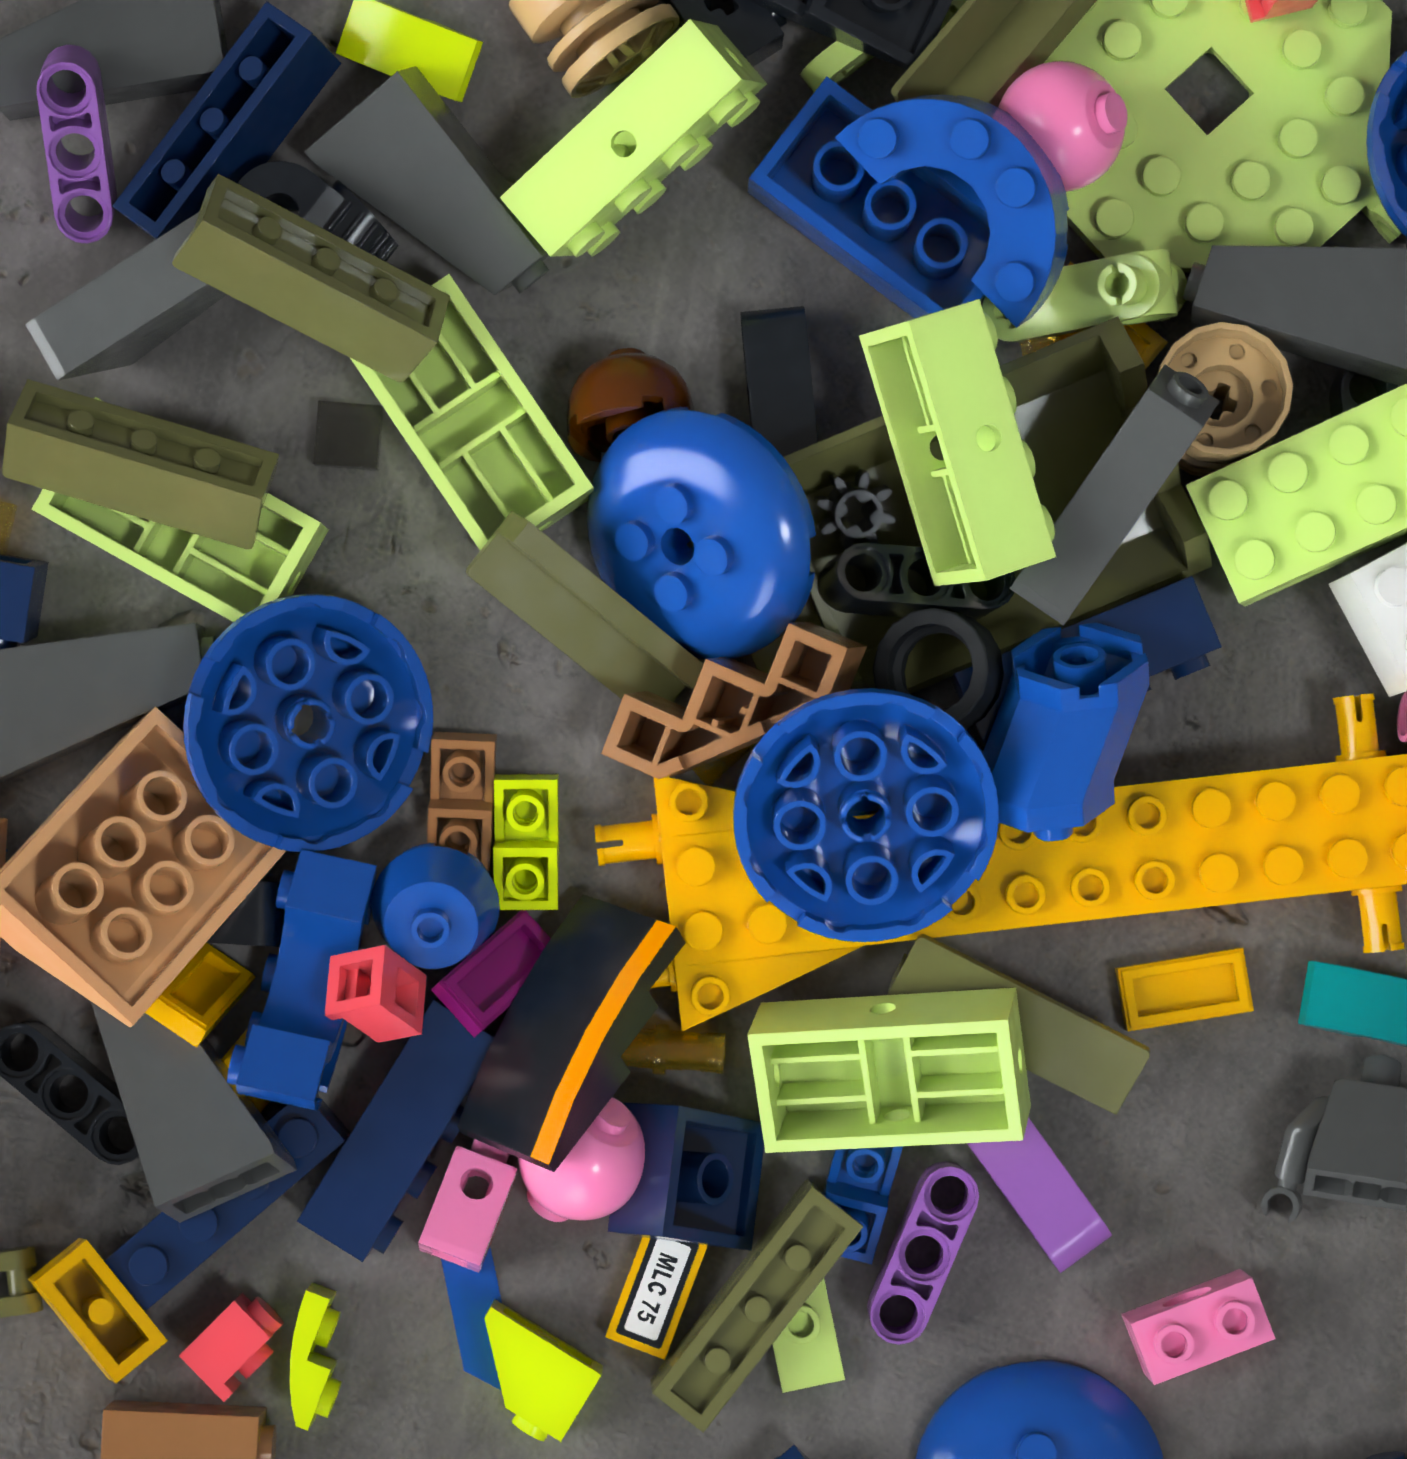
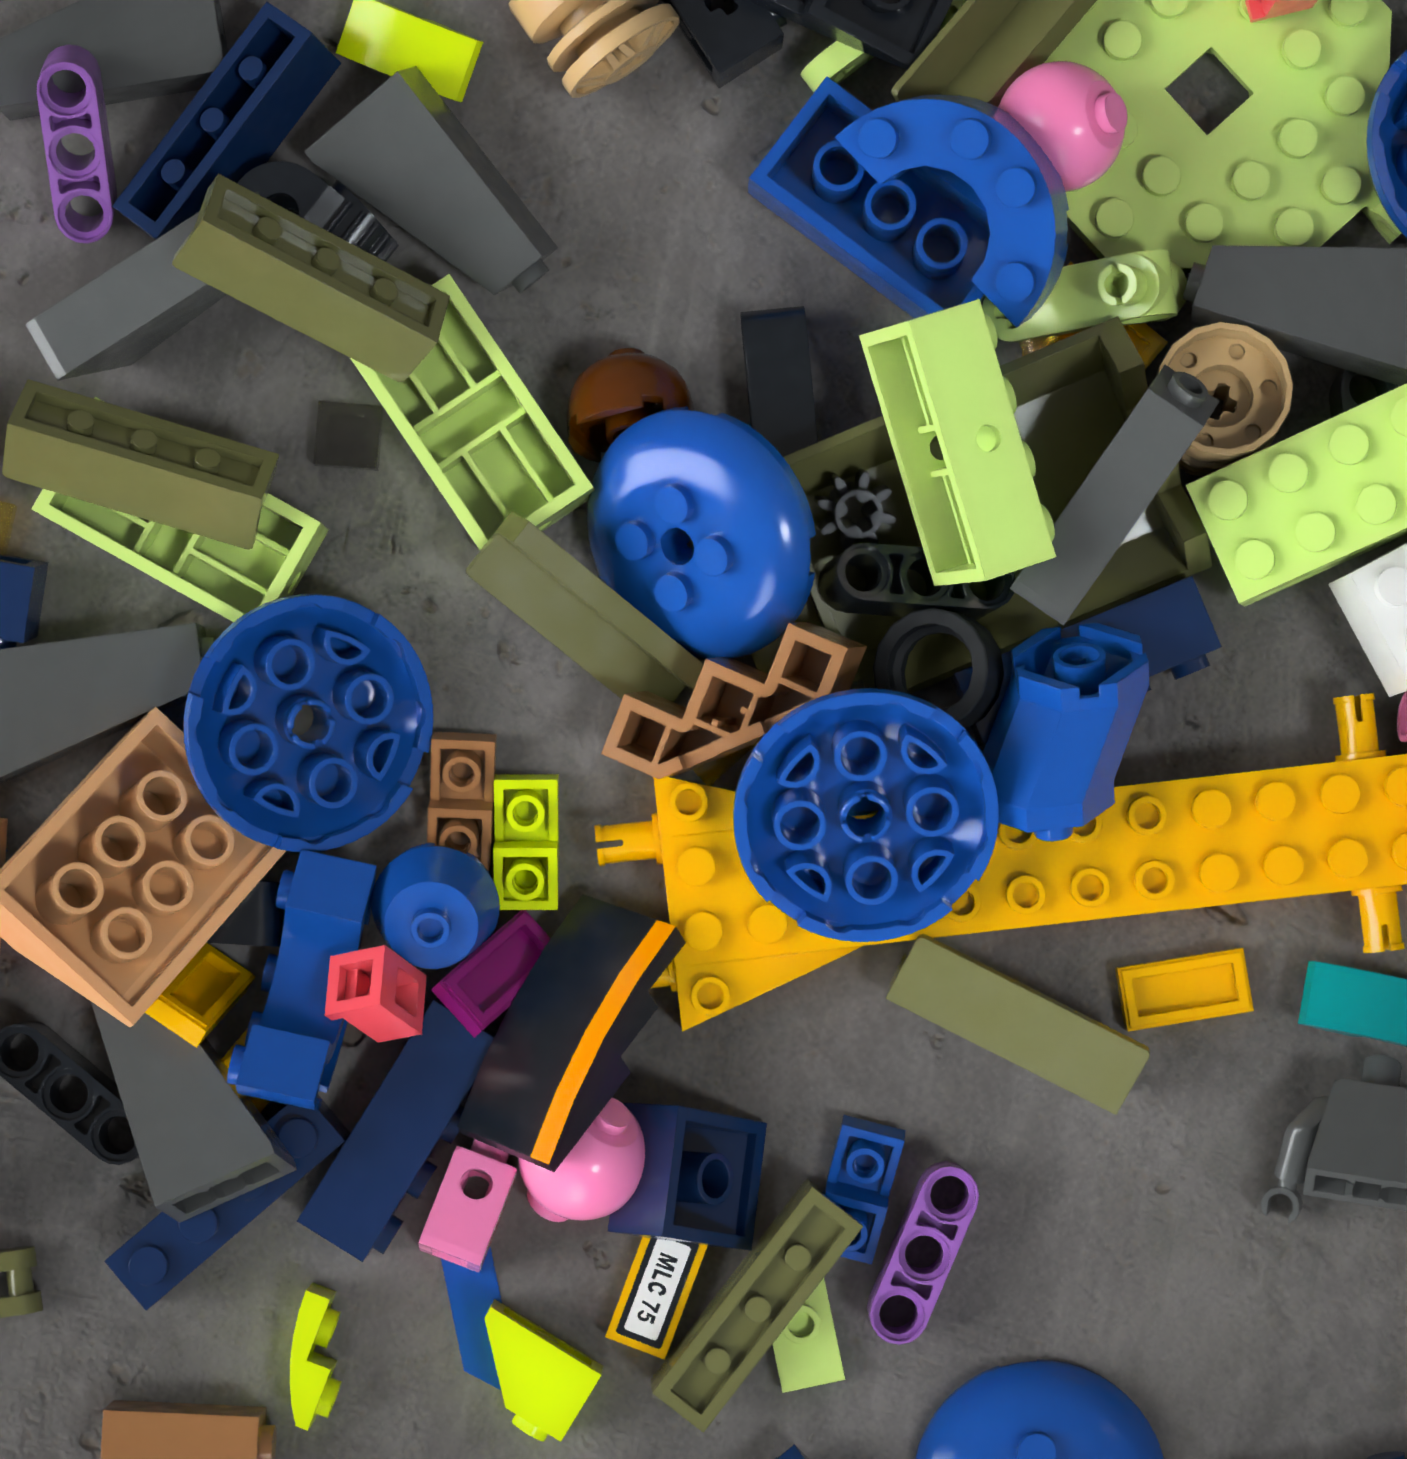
yellow brick [28,1238,168,1384] -> none
coral brick [179,1293,284,1402] -> none
yellowish green brick [500,19,767,257] -> none
clear yellow pin [621,1024,726,1075] -> none
yellowish green brick [747,988,1031,1153] -> none
medium lavender beam [967,1117,1112,1273] -> none
bright pink brick [1121,1269,1276,1385] -> none

